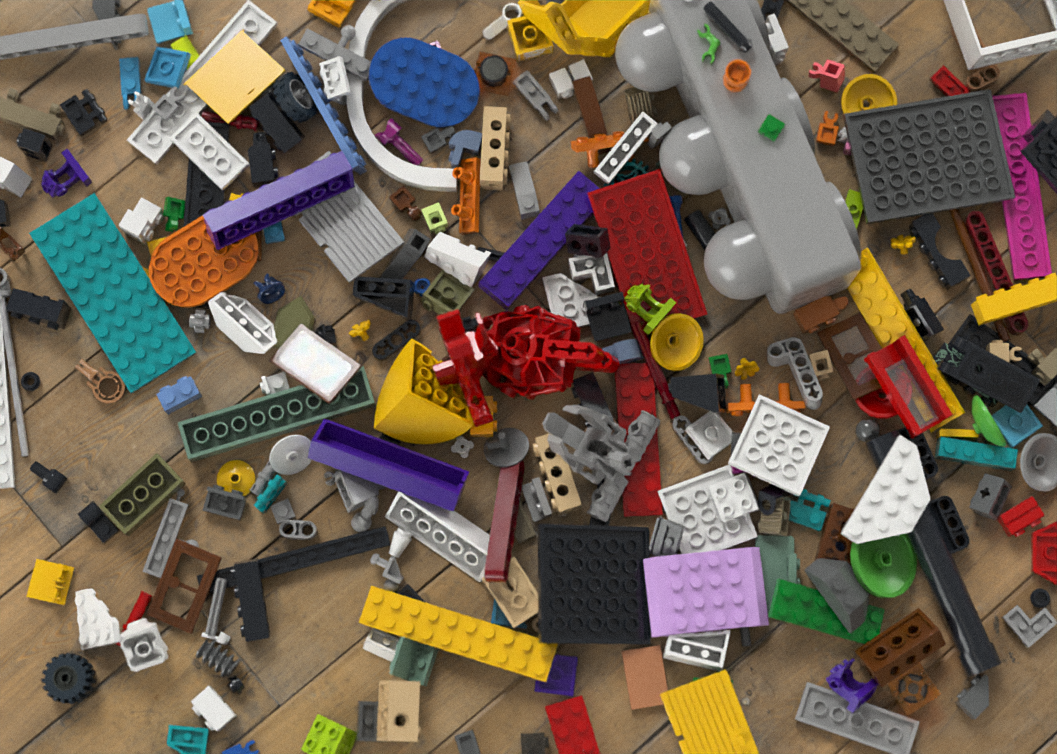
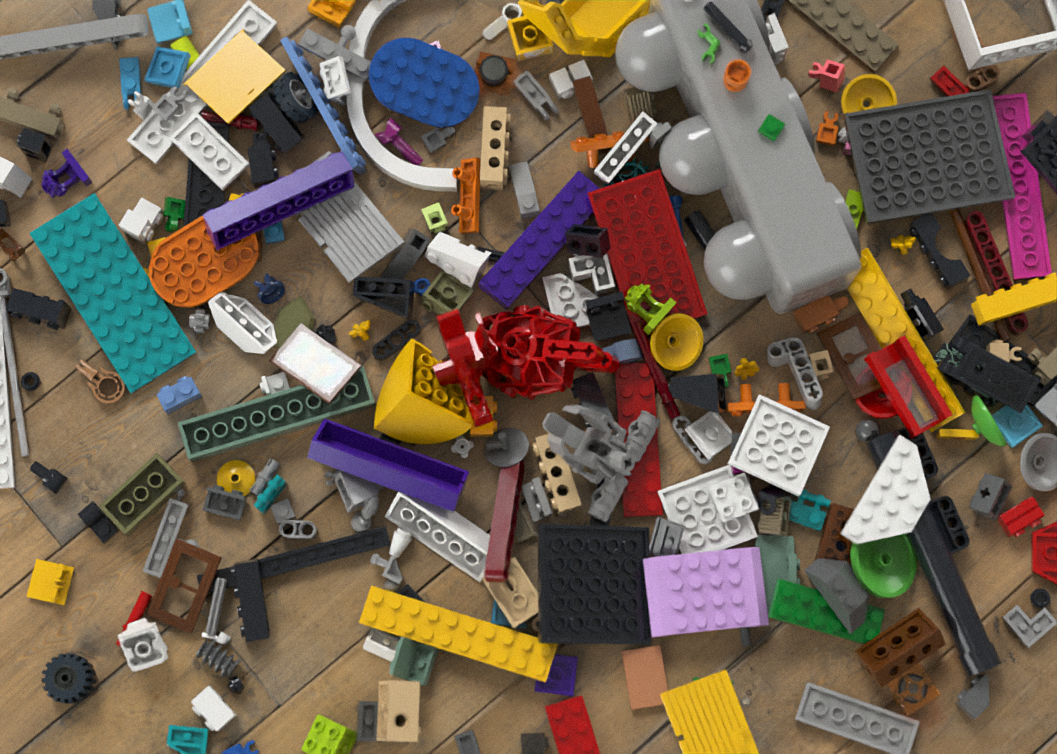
black plate [60,89,108,137] -> none
white plate [75,589,121,650] -> none
white shield [269,435,312,475] -> none
reddish brown plate [389,185,422,221] -> none
sand blue brick [449,130,482,169] -> none
black plate [462,316,478,333] -> none
white wedge [663,630,731,672] -> none
light grey plate [708,208,730,229] -> none
dark purple tile [826,659,878,713] -> none
teal brick [934,437,1018,471] -> none

